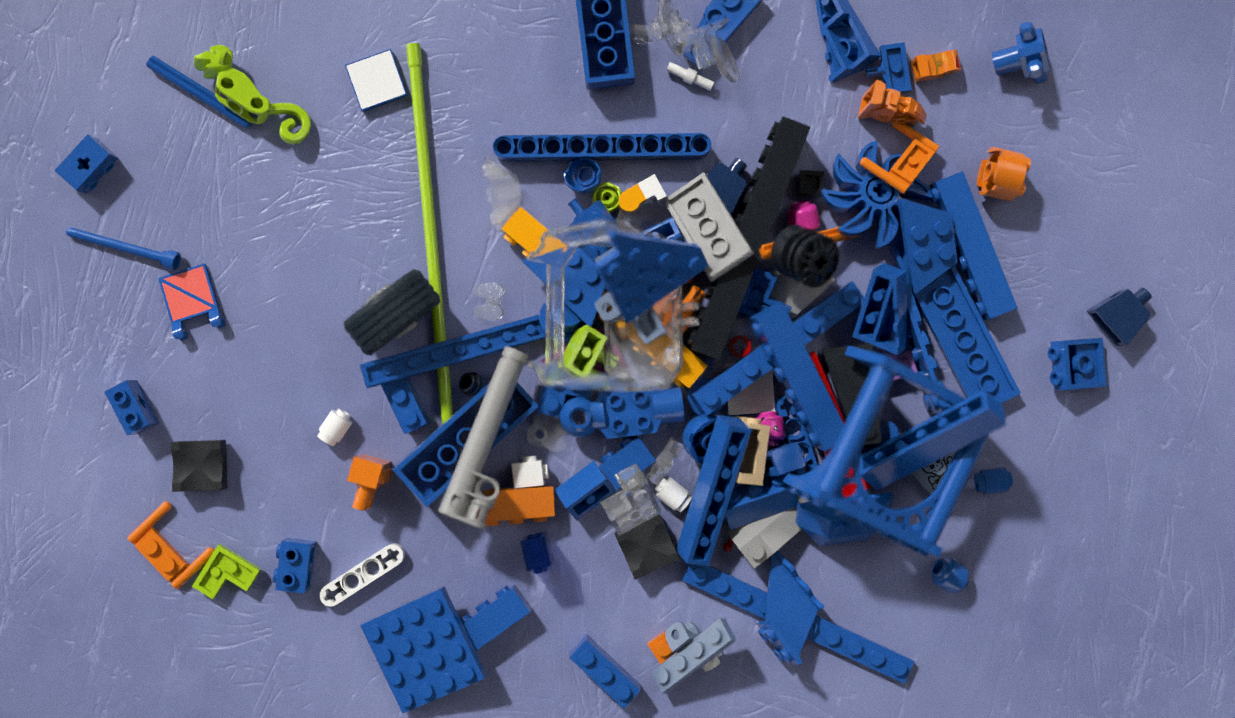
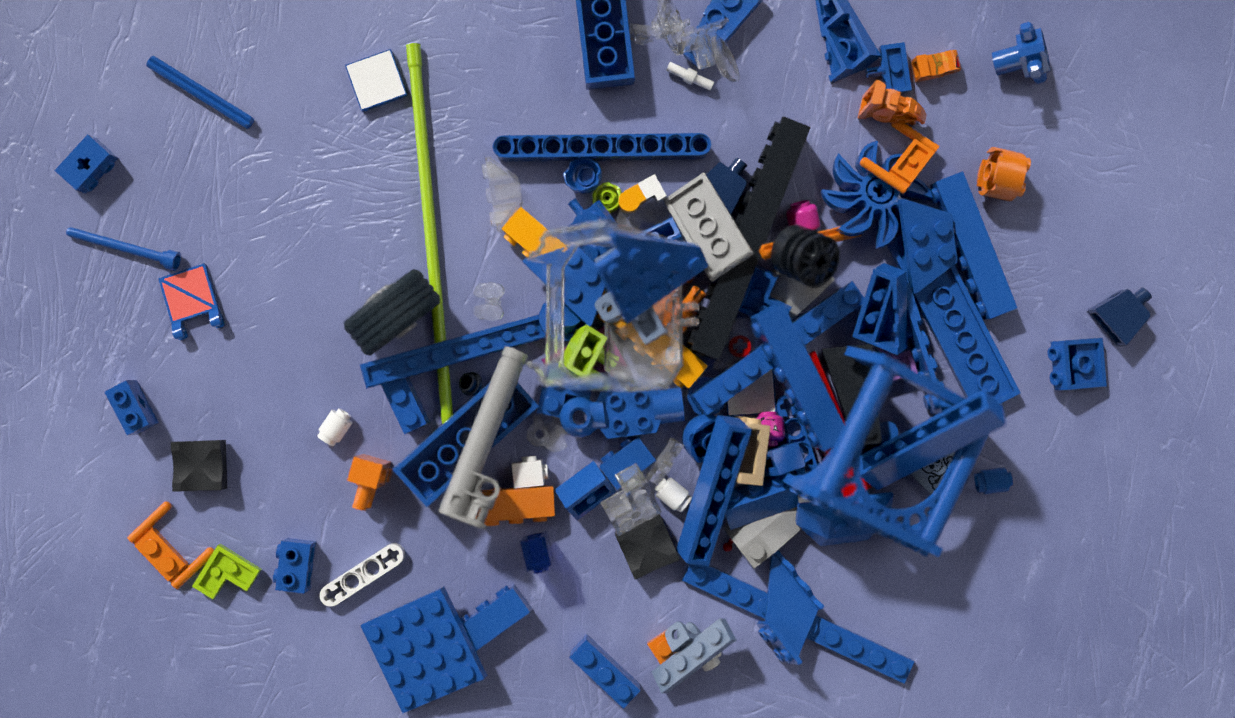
lime animal [193,45,311,145] -> none
black plate [798,170,825,197] -> none
blue head [931,557,969,594] -> none

